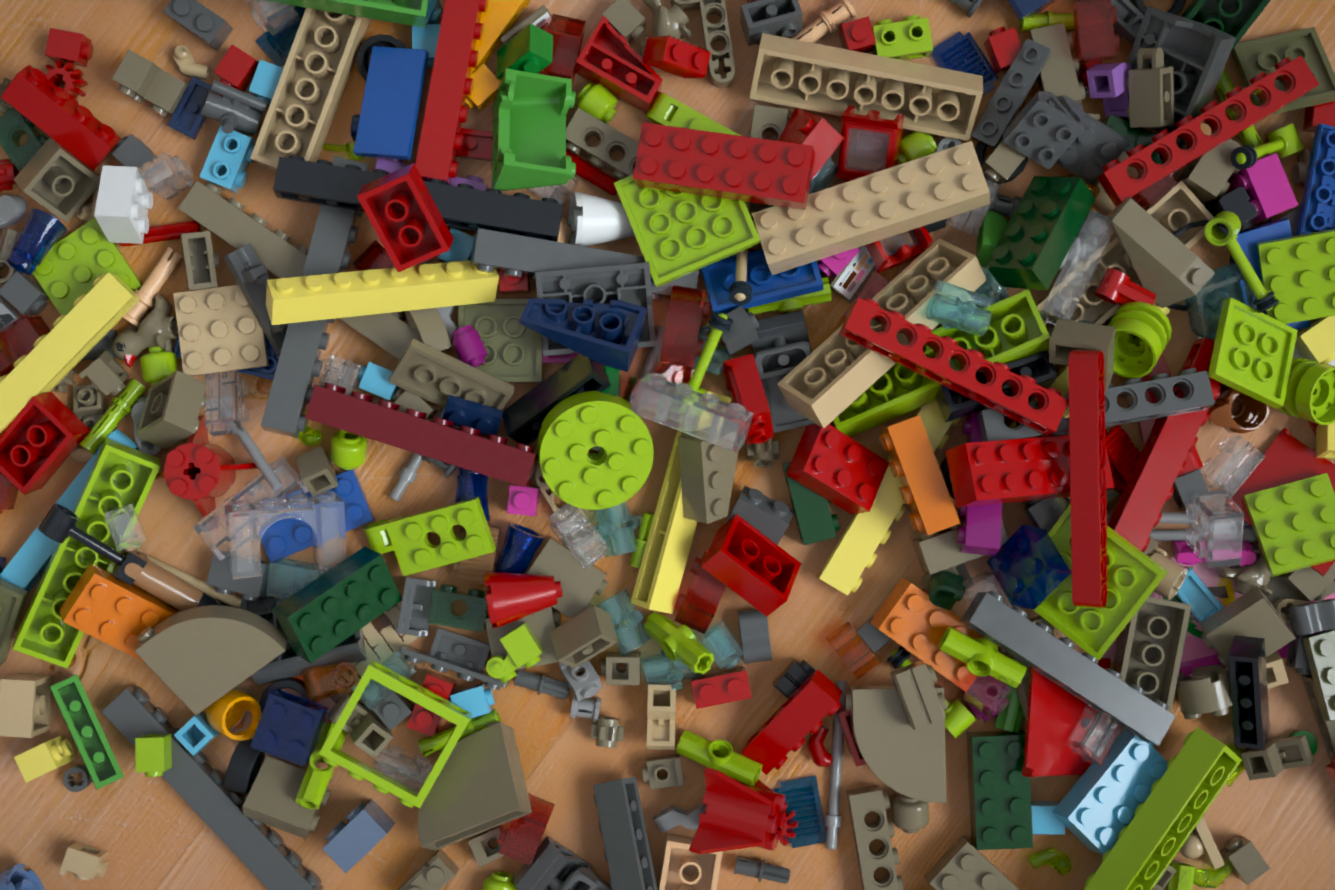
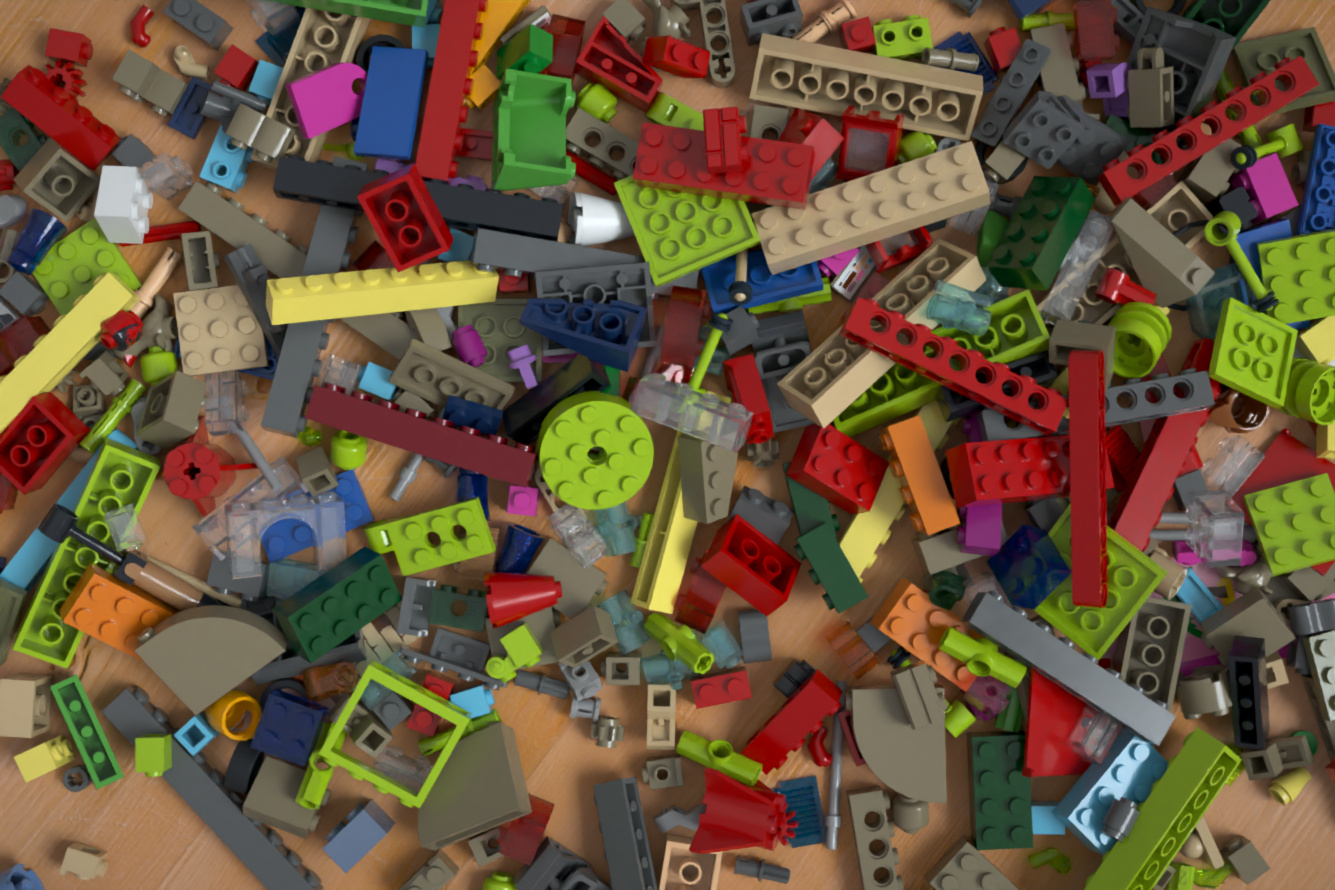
none -> red head [99,310,143,352]
none -> red arm [129,5,155,48]
none -> dark tan brick [225,103,295,163]
none -> dark pink tile [285,62,367,139]
none -> medium lavender piece [507,345,538,389]
none -> red brick [703,107,749,174]
none -> dark green brick [794,522,869,614]
none -> dark tan pin [921,47,979,72]
none -> dark grey brick [1101,797,1140,843]
none -> light yellow cone [1268,767,1312,806]

